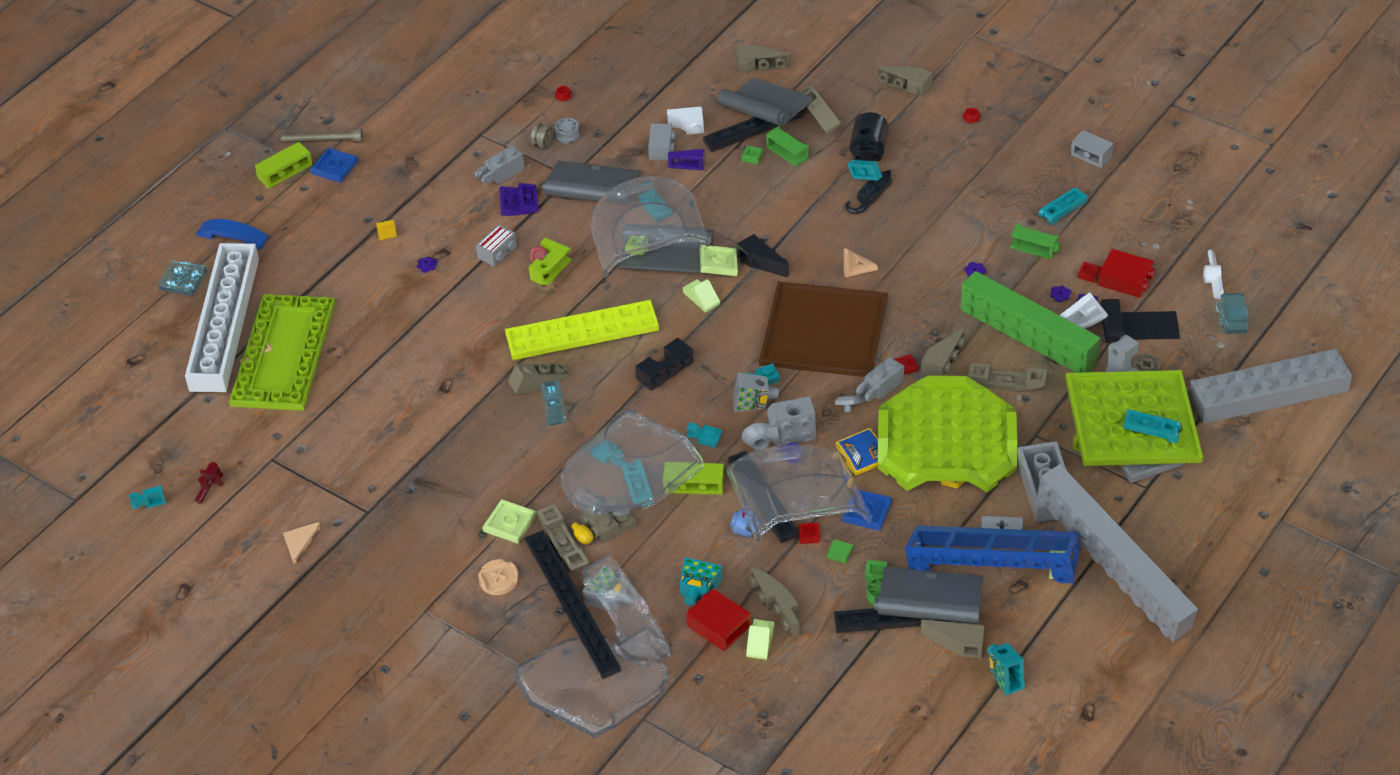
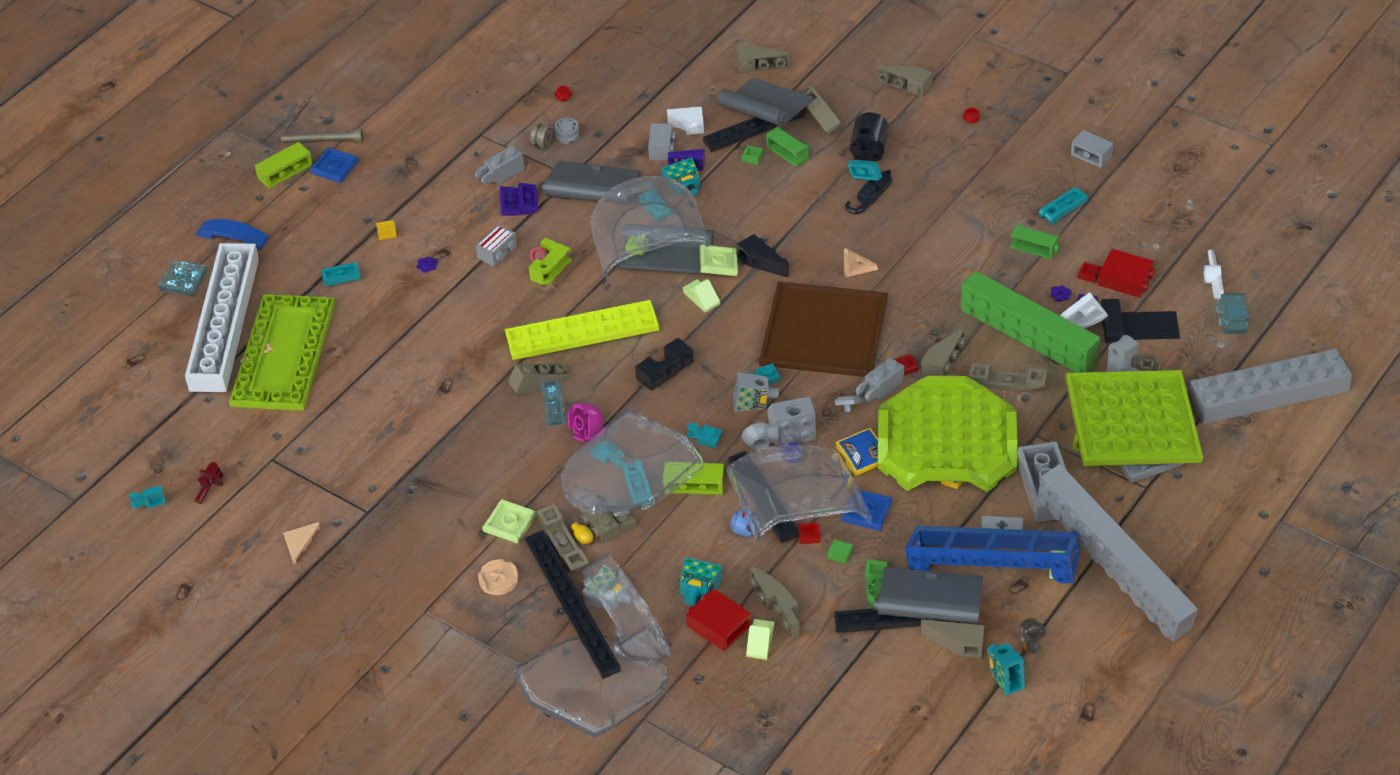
dark purple plant [965,262,986,277] -> none
teal plate [1123,409,1181,443] -> none
none -> teal plate [321,262,361,287]
none -> dark pink cylinder [567,402,604,442]
none -> teal torso [661,158,700,197]
none -> clear smoke animal [1020,618,1046,654]

